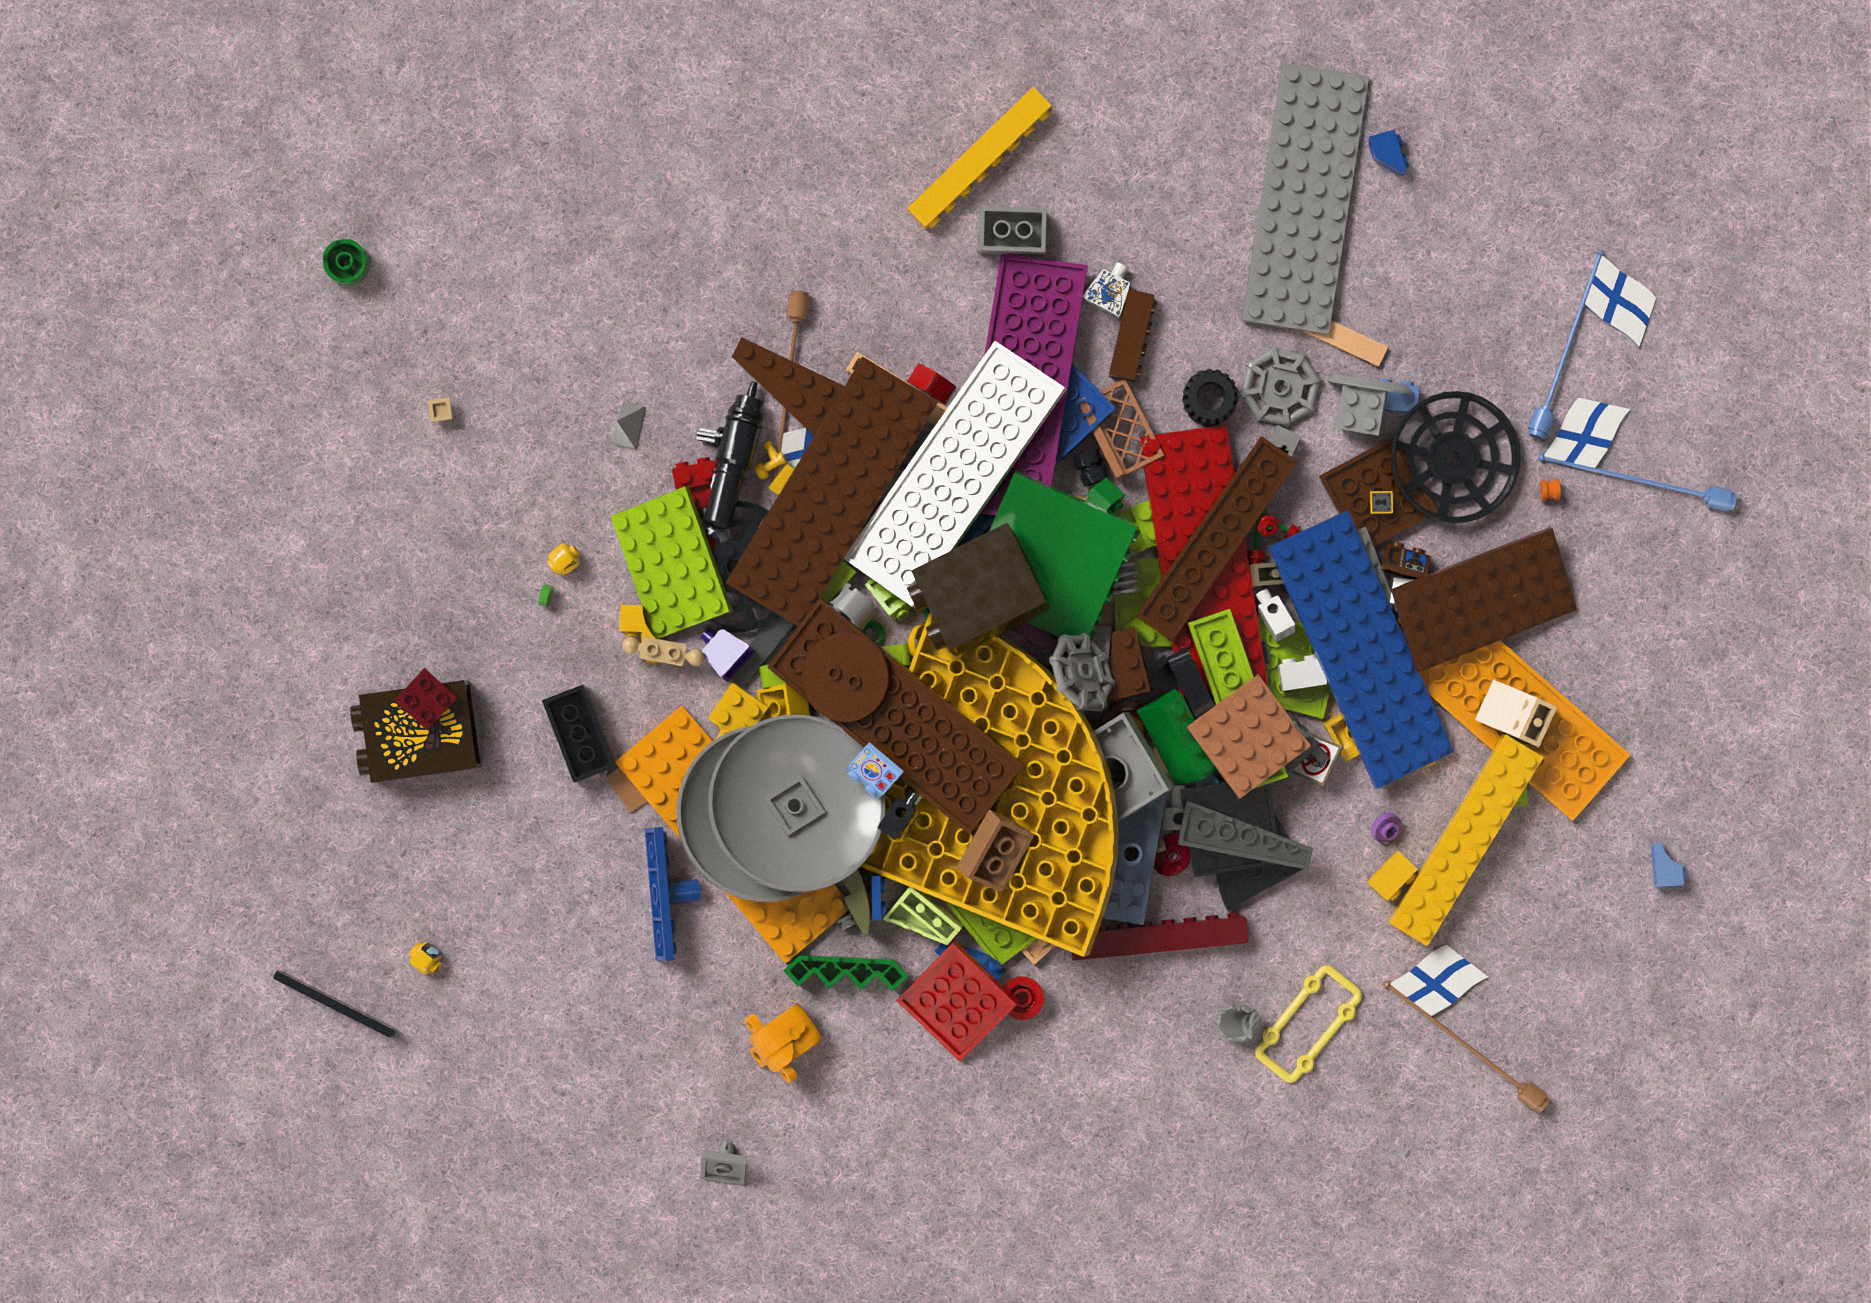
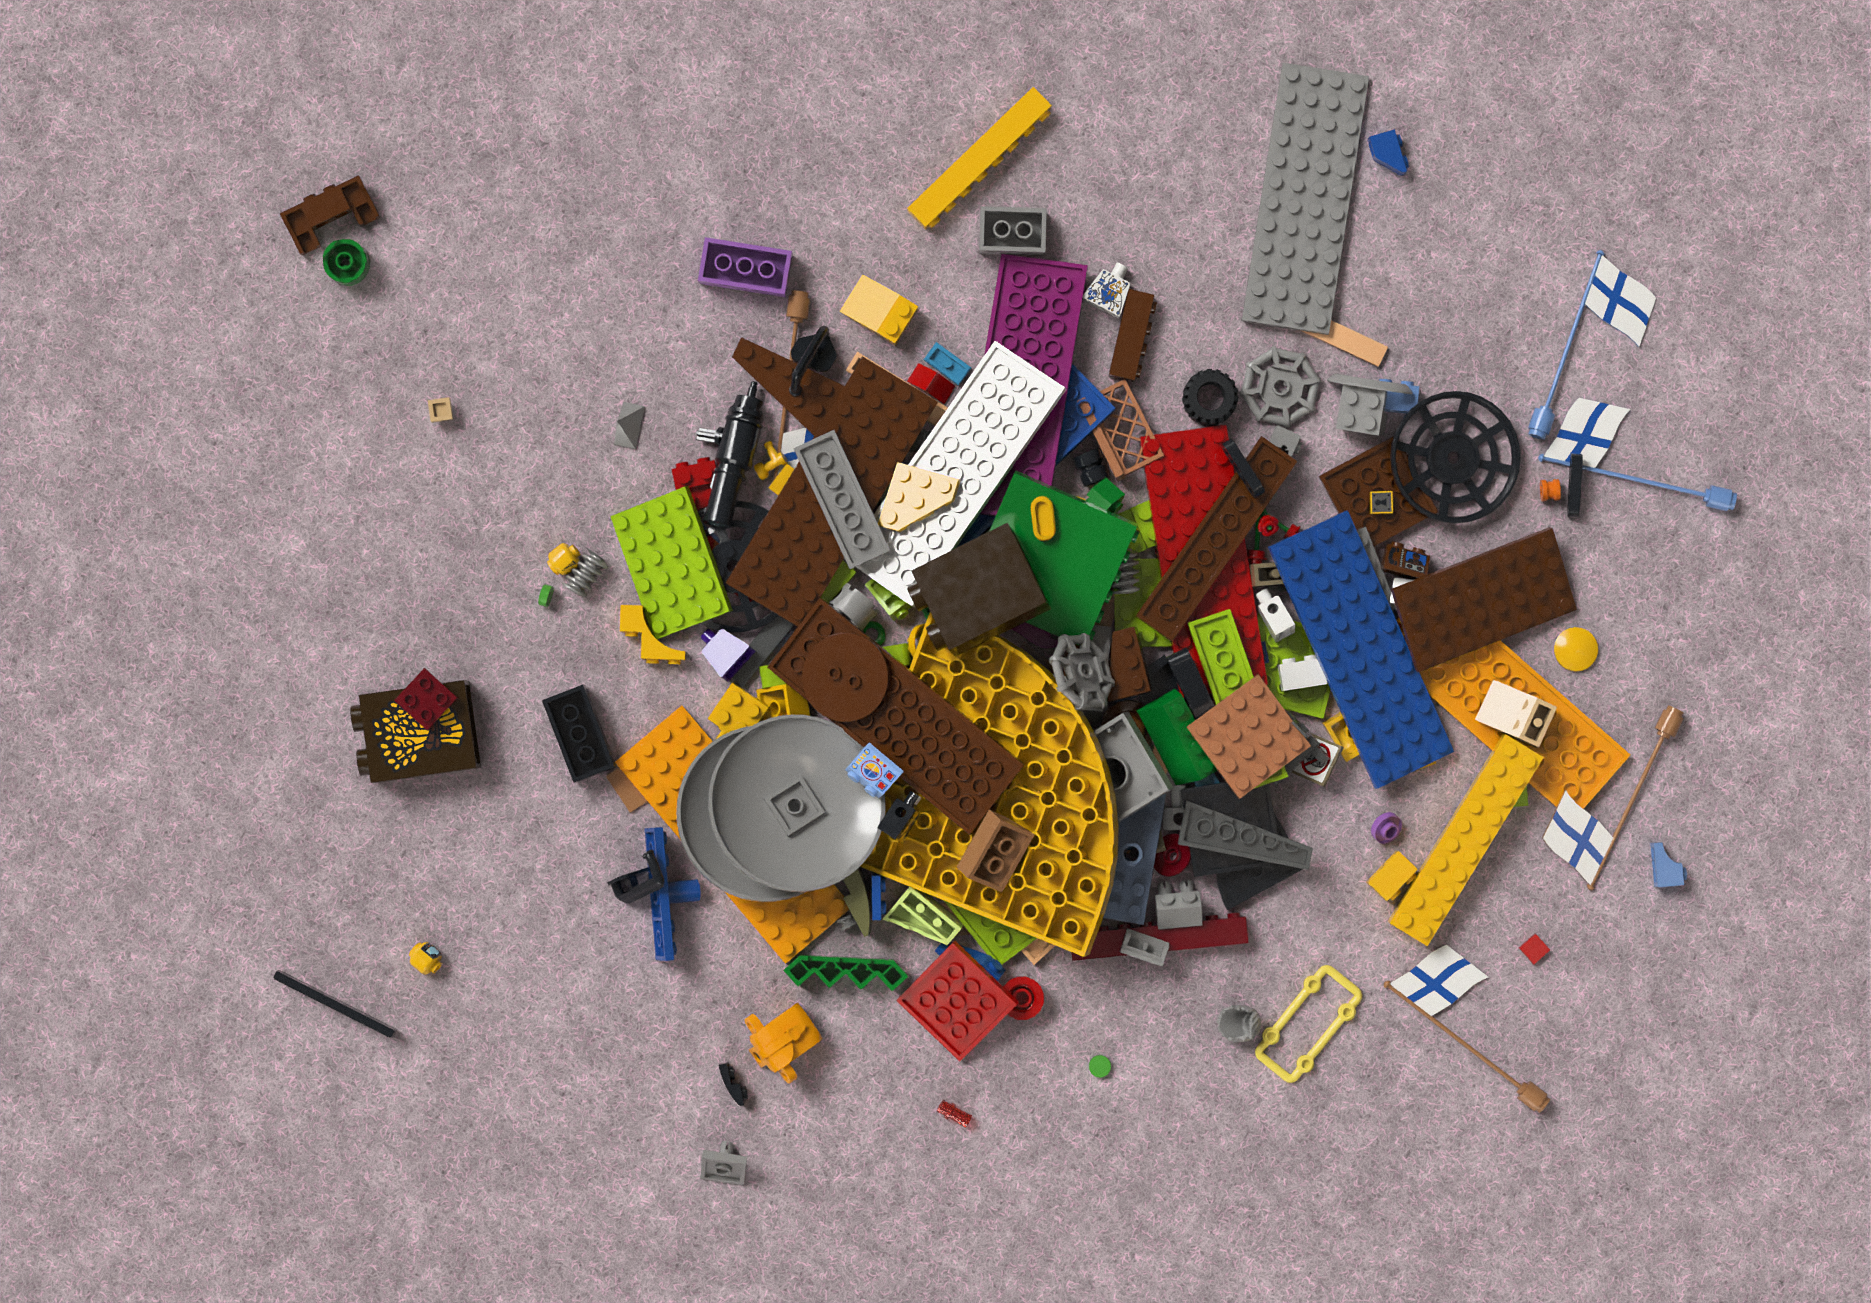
tan plate [622,637,705,666] -> none
none -> reddish brown bracket [280,175,381,256]
none -> light grey piece [562,548,608,597]
none -> black piece [607,850,664,903]
none -> medium lavender brick [698,237,793,298]
none -> black slope [719,1062,748,1106]
none -> black piece [789,326,837,397]
none -> light grey plate [794,430,890,569]
none -> yellow slope [839,275,918,346]
none -> plate [878,462,960,532]
none -> dark azure plate [923,342,972,386]
none -> clear red pin [937,1099,972,1128]
none -> yellow tile [1031,496,1056,541]
none -> bright green tile [1089,1055,1111,1078]
none -> light grey hinge [1119,928,1169,967]
none -> light grey brick [1155,880,1202,929]
none -> black beam [1221,439,1265,499]
none -> red tile [1519,933,1550,965]
none -> flag [1542,705,1684,890]
none -> yellow dish [1554,627,1598,671]
none -> black beam [1567,453,1583,518]

